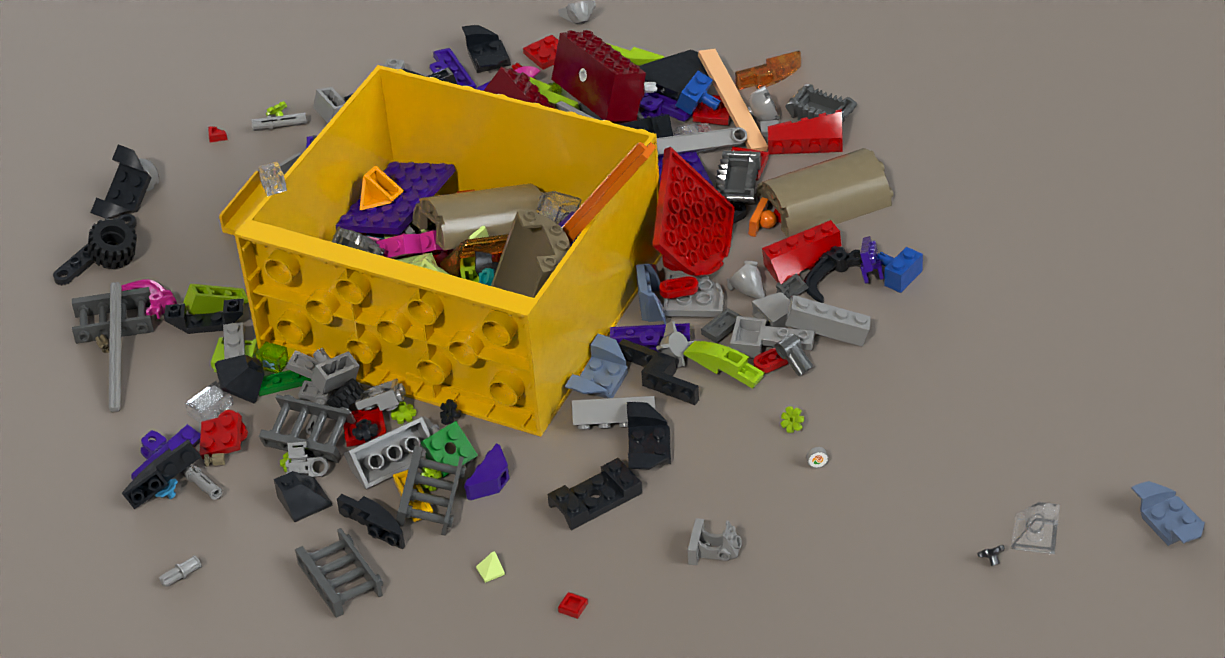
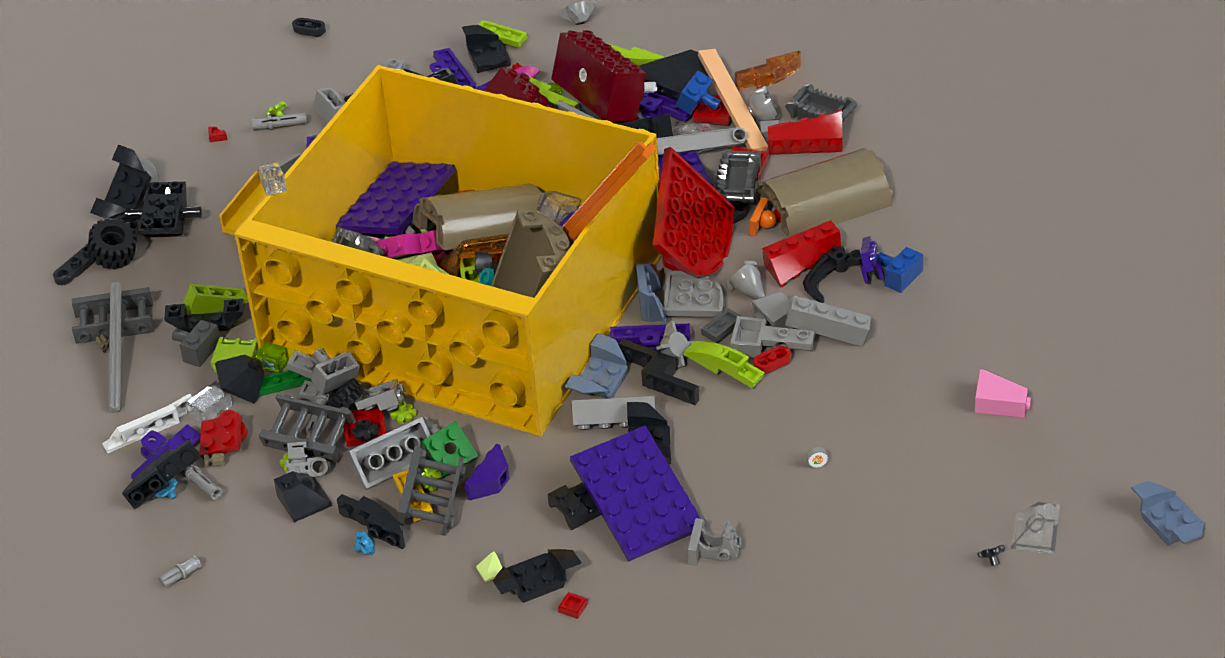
dark pink piece [121,279,177,319] -> none
light grey plate [223,322,245,359] -> none
dark grey fence [295,528,383,618] -> none
light orange slope [360,165,404,210] -> none
black plant [440,399,461,425] -> none
yellowish green slope [466,226,490,245] -> none
red plate [523,35,558,70] -> none
red plate [659,276,699,299] -> none
dark grey piece [775,334,813,377] -> none
dark grey slope [776,273,808,300] -> none
lime plant [780,406,804,433] -> none
none -> white wedge [102,394,195,454]
none -> black slope [125,181,202,236]
none -> dark grey brick [172,320,220,367]
none -> black plate [292,18,326,37]
none -> dark azure plant [353,531,375,555]
none -> lime plate [478,20,528,48]
none -> black piece [493,549,582,603]
none -> dark purple plate [570,426,705,562]
none -> bright pink slope [975,369,1031,418]

